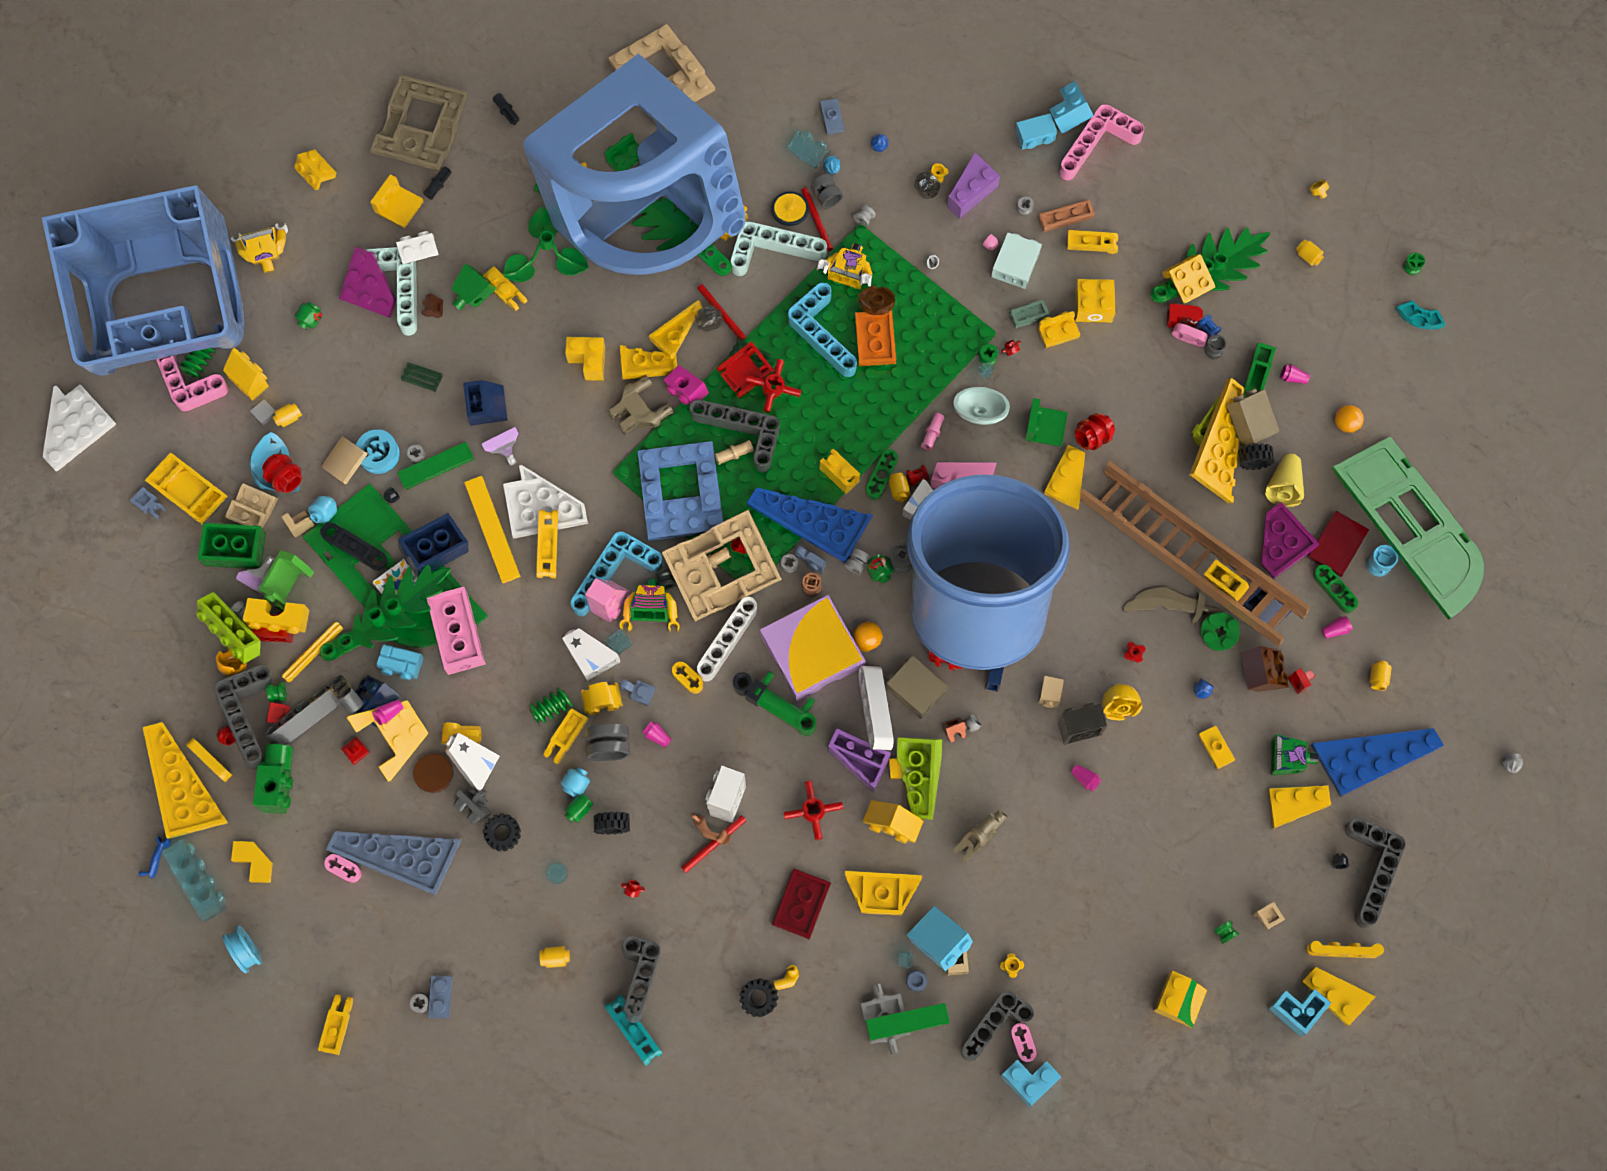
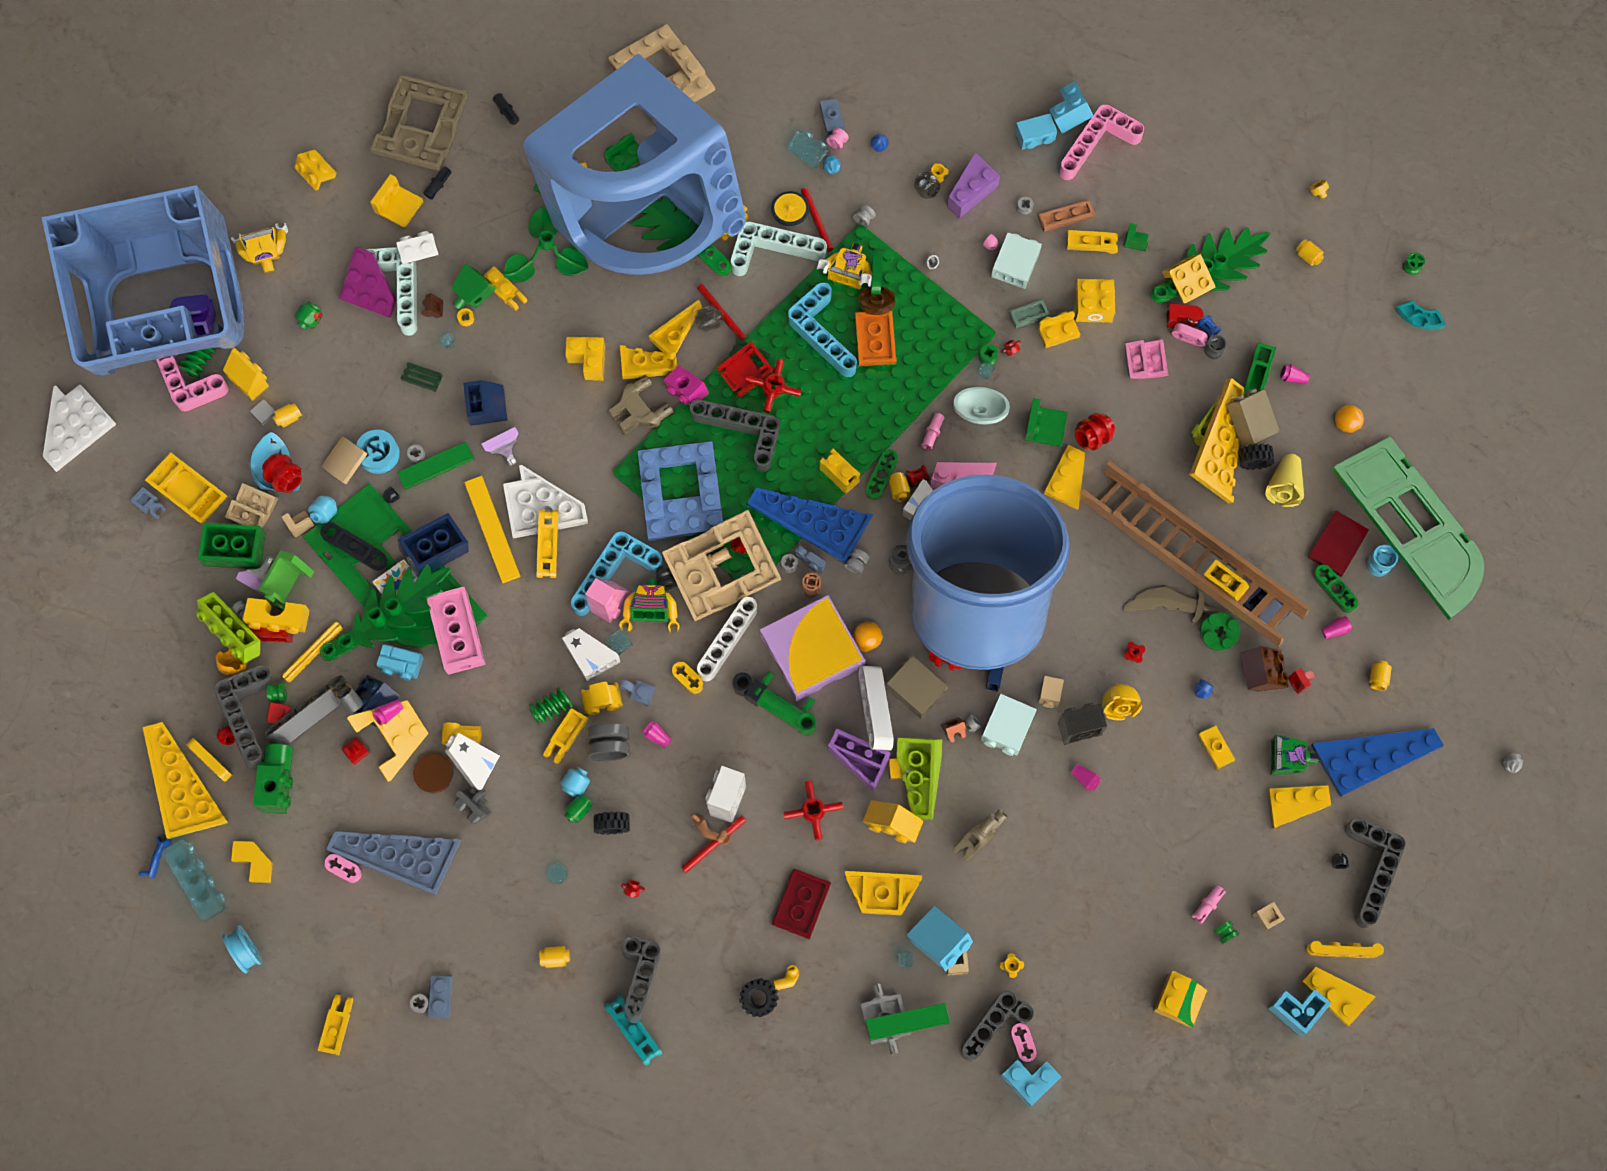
black tyre [483,813,521,852] -> none
tan pin [714,440,754,465] -> none
dark grey wheel [810,174,843,209] -> none
green head [866,554,894,584] -> none
sand blue tile [906,971,927,992] -> none
magenta plate [1261,502,1319,580] -> none
none -> dark purple brick [170,295,216,336]
none -> clear light blue hinge [439,333,455,348]
none -> yellow bush [457,308,474,327]
none -> bright pink wheel [826,127,849,150]
none -> green beam [871,251,883,295]
none -> light aqua brick [981,694,1037,756]
none -> green panel [1124,223,1149,252]
none -> bright pink slope [1125,339,1169,379]
none -> bright pink pin [1192,885,1226,924]

